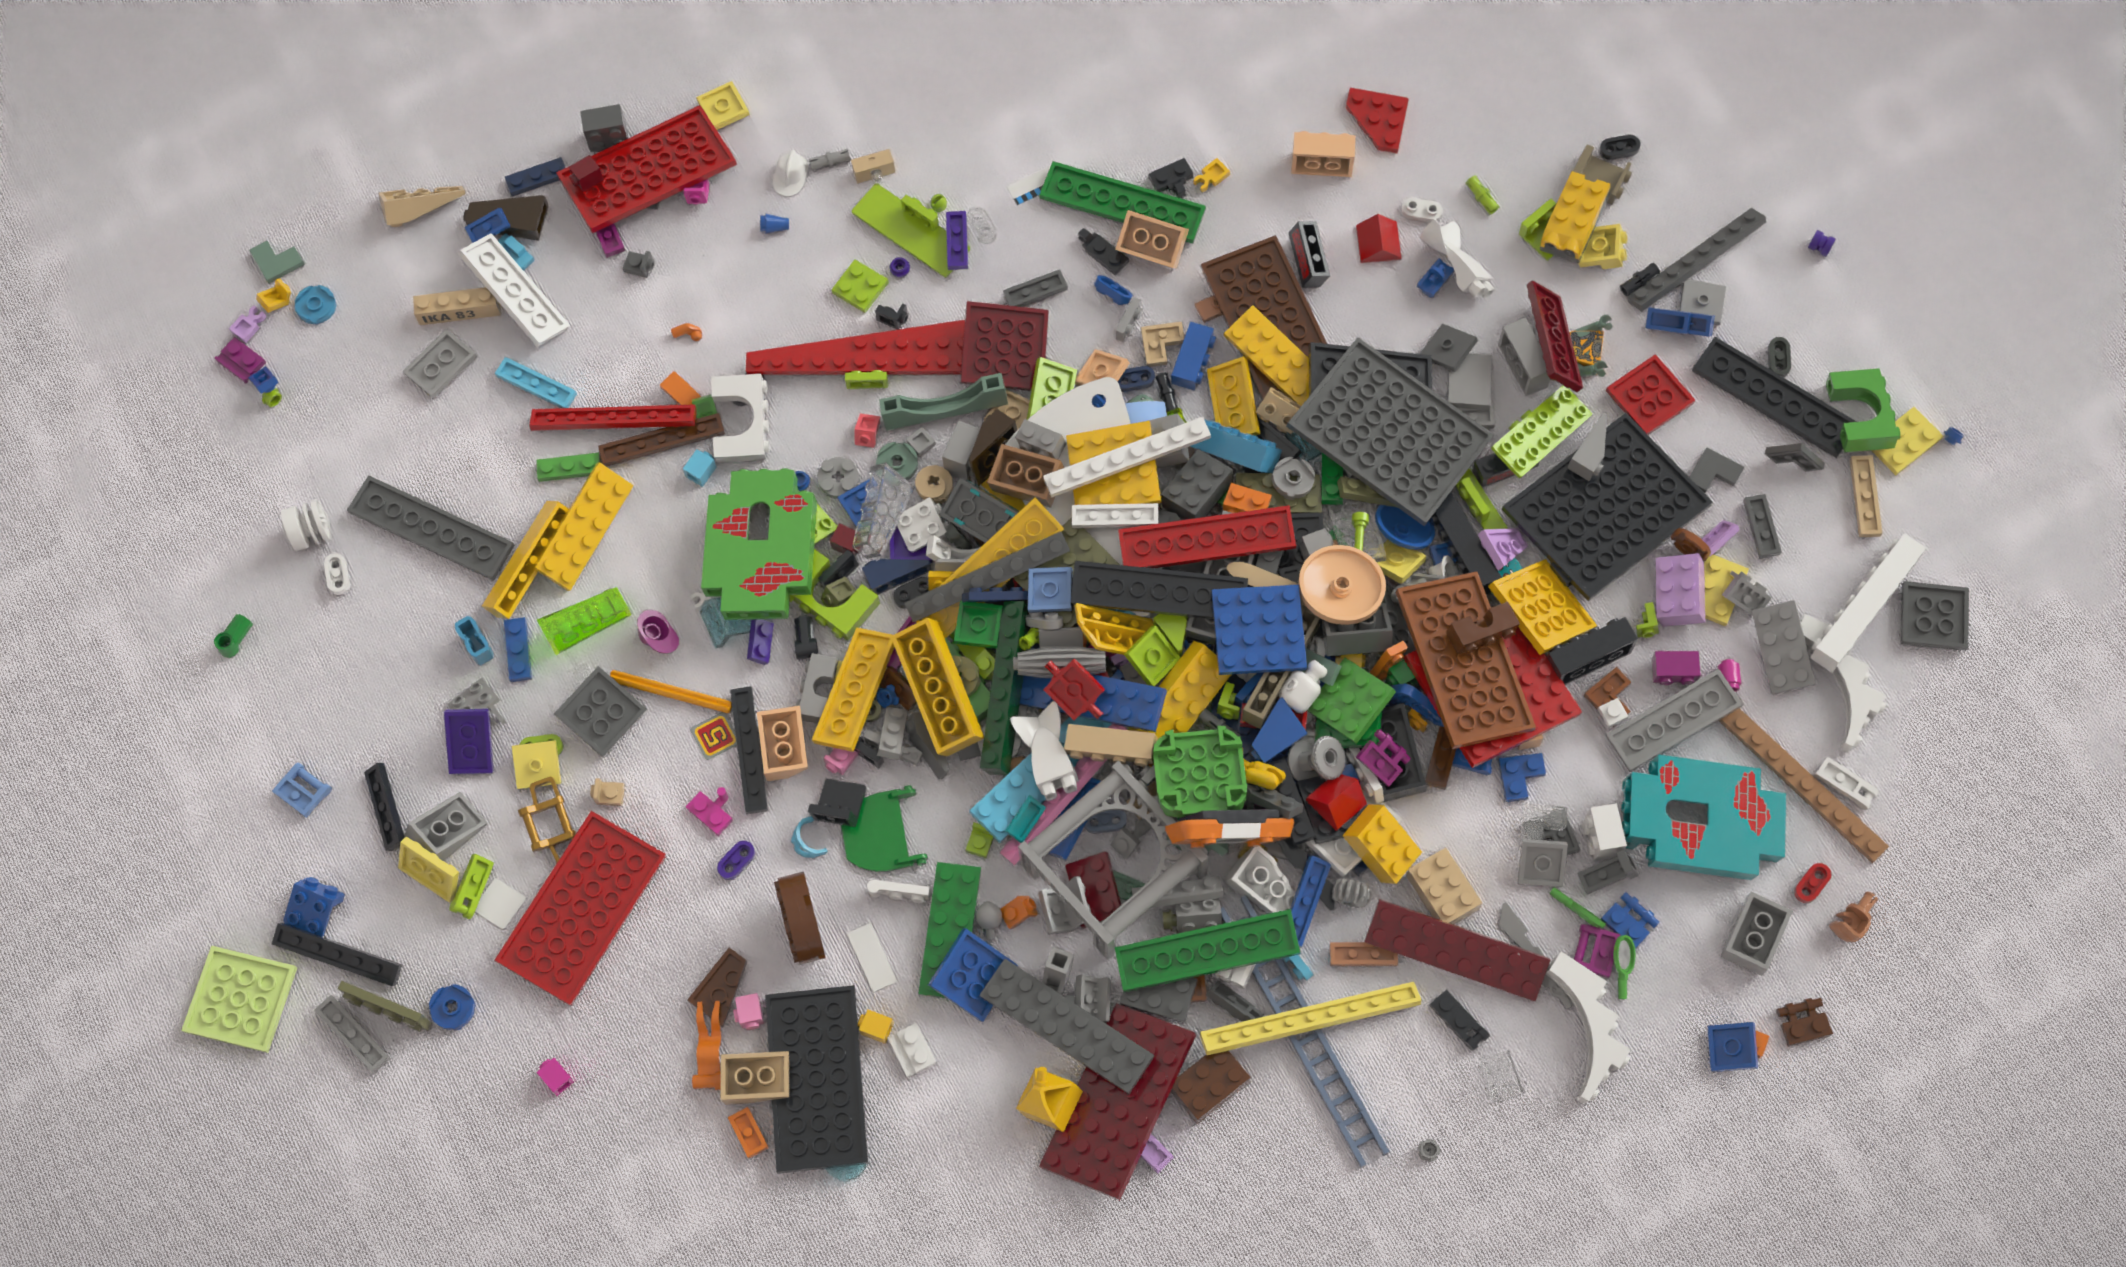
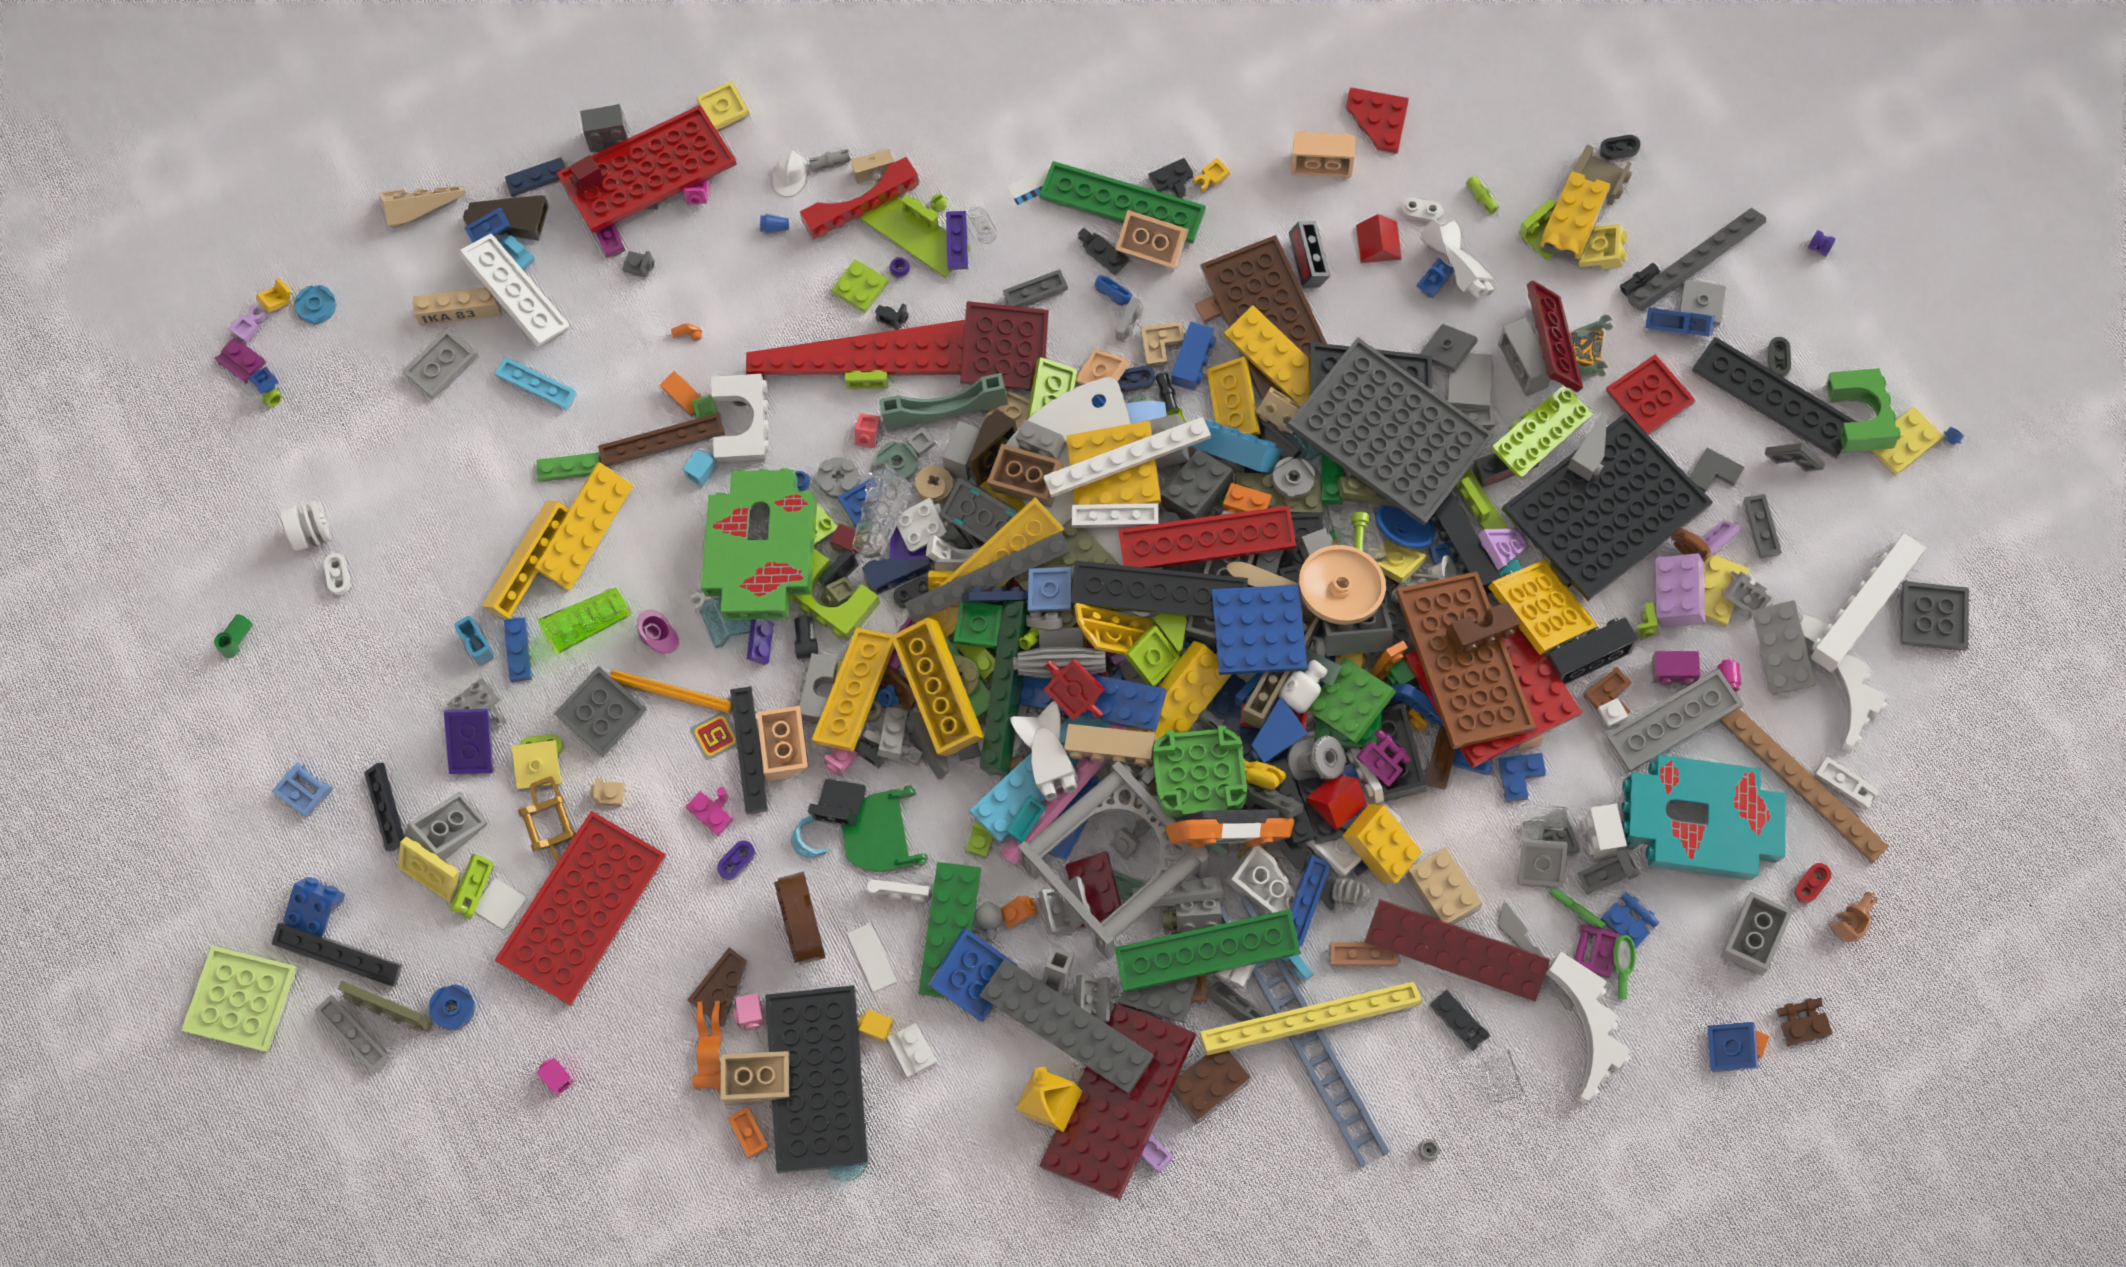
sand green tile [249,241,305,284] -> none
dark grey plate [347,475,515,581] -> none
red plate [529,404,697,431] -> none
sand blue plate [1084,810,1127,834] -> none
lime bracket [1217,682,1240,720] -> none
tan plate [1850,455,1883,537] -> none
none -> red arch [799,157,920,240]

